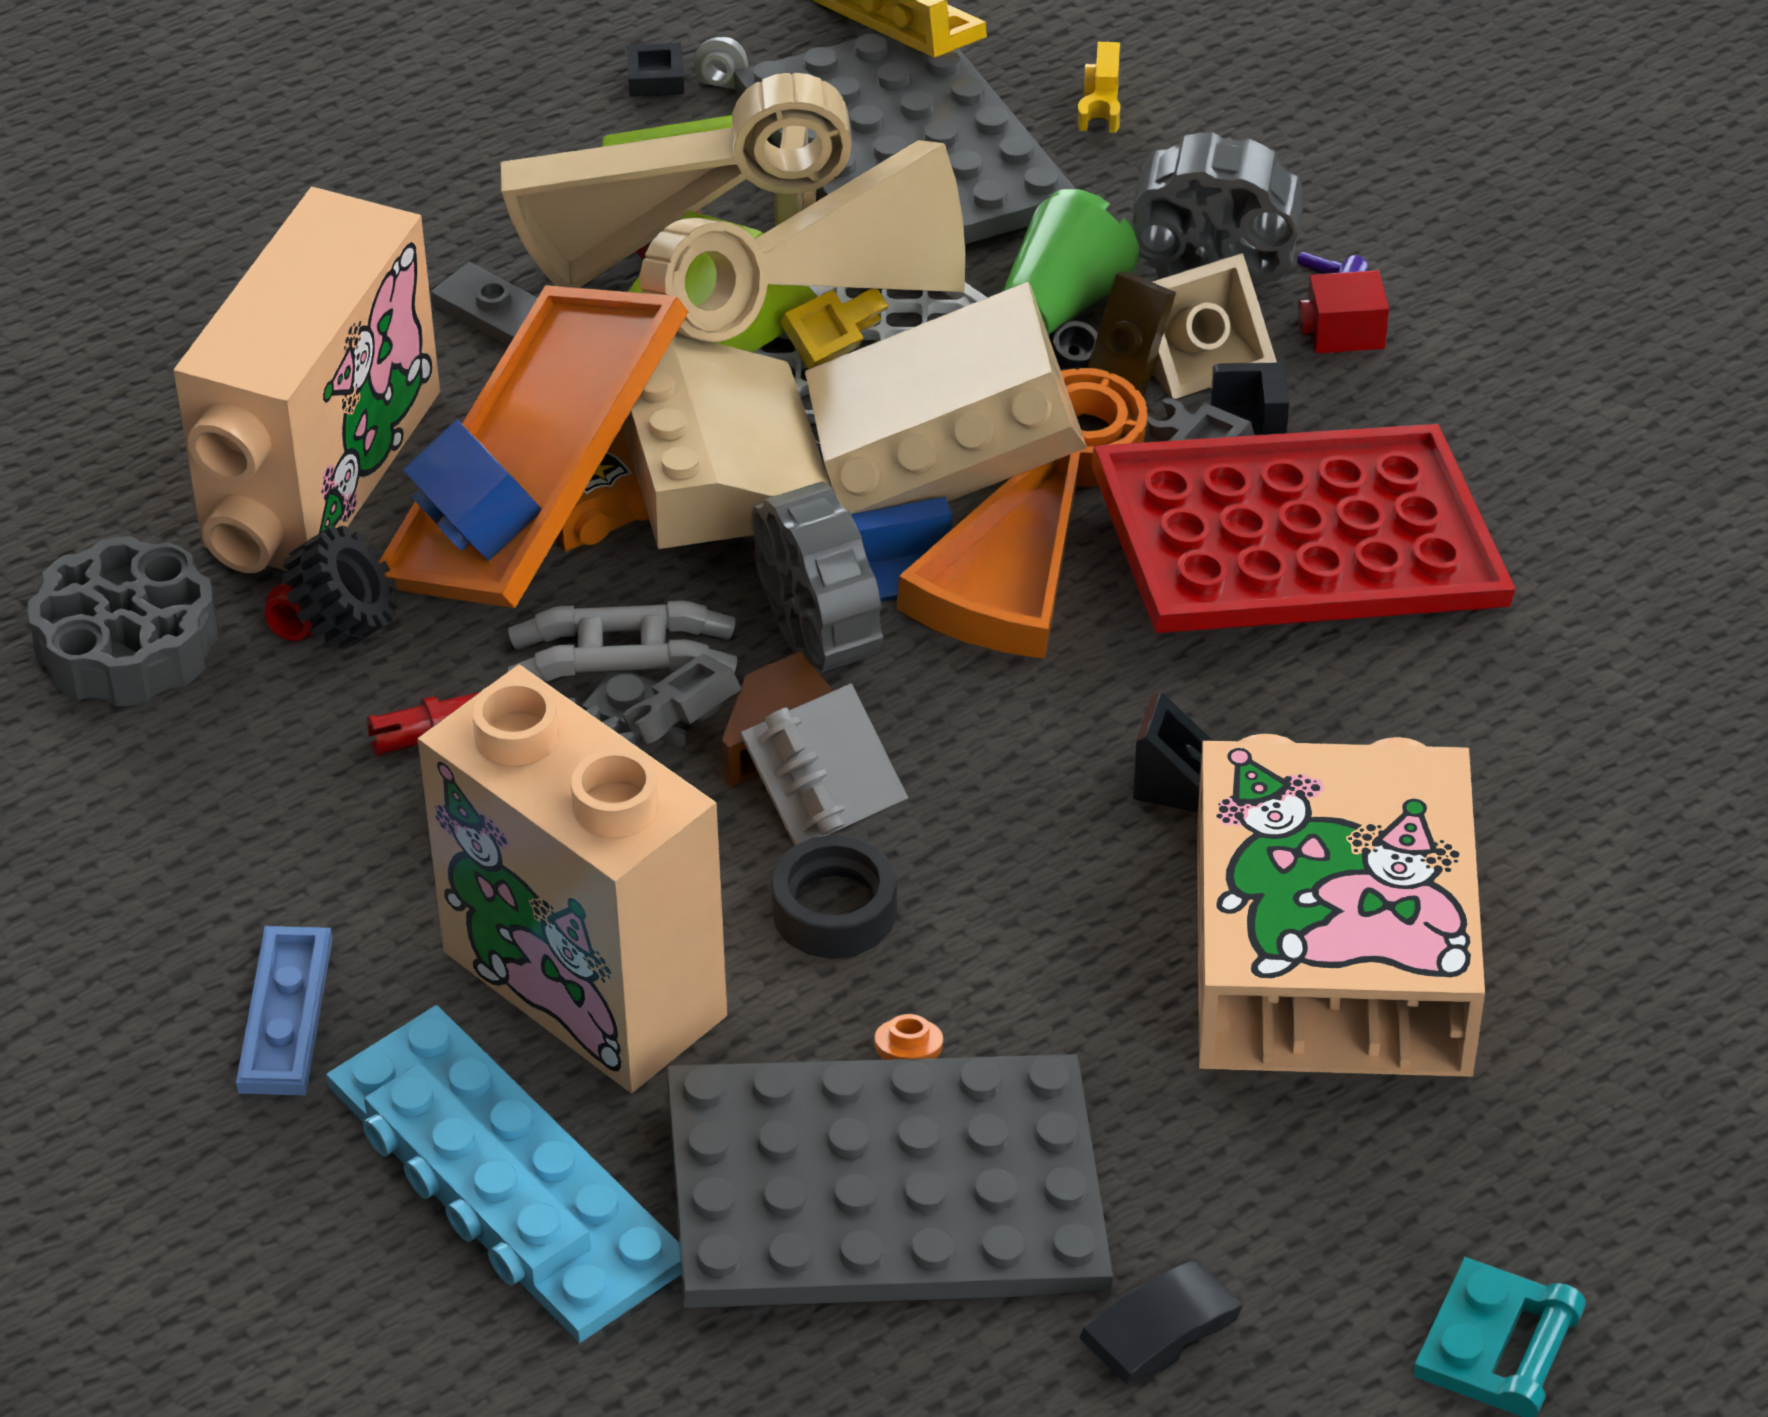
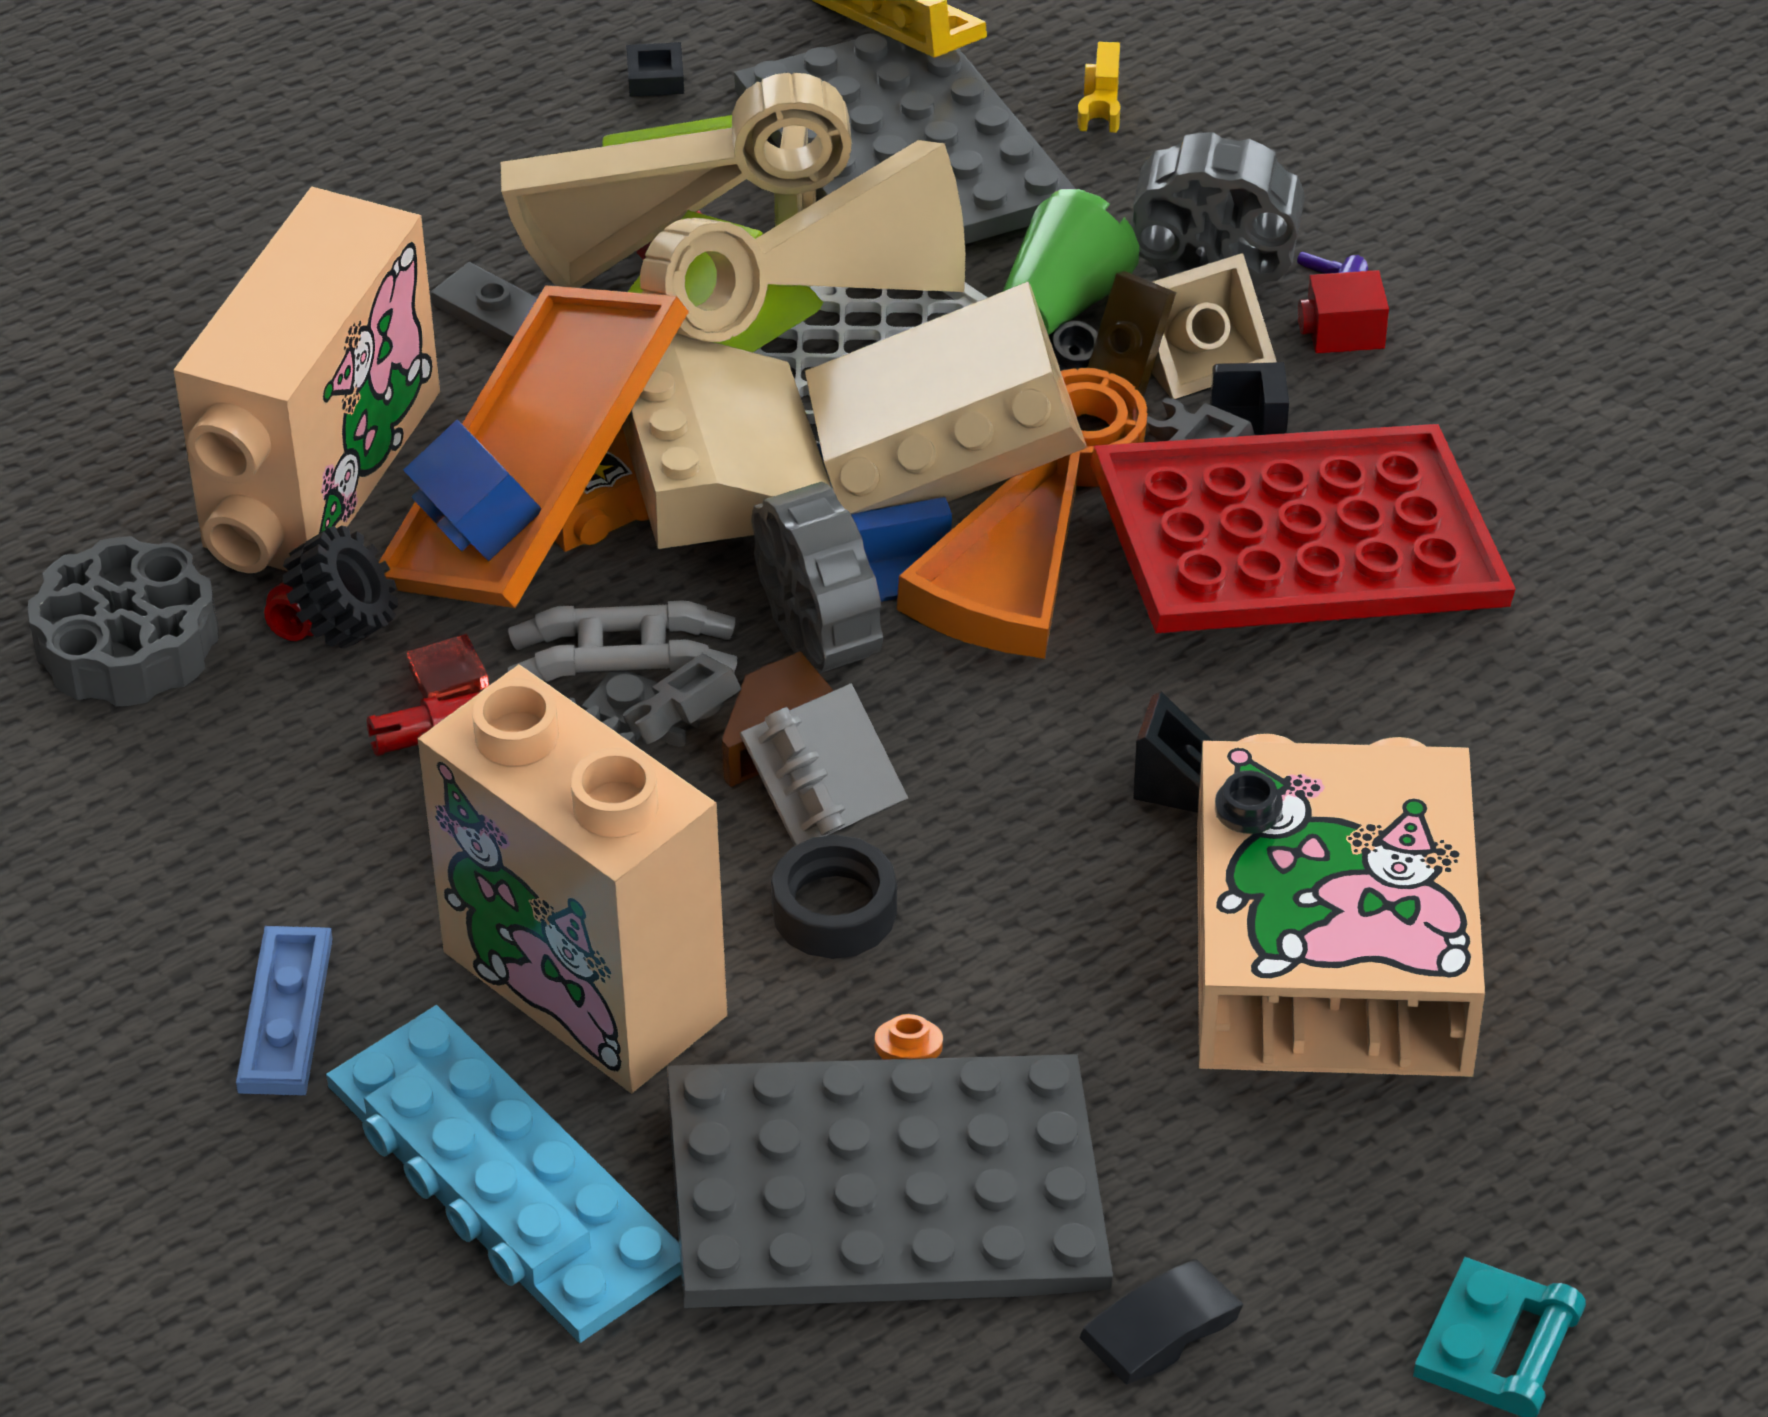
light grey plate [693,37,748,89] -> none
yellow plate [779,288,889,369] -> none
none -> clear red plate [407,633,489,701]
none -> black plate [1215,770,1283,834]

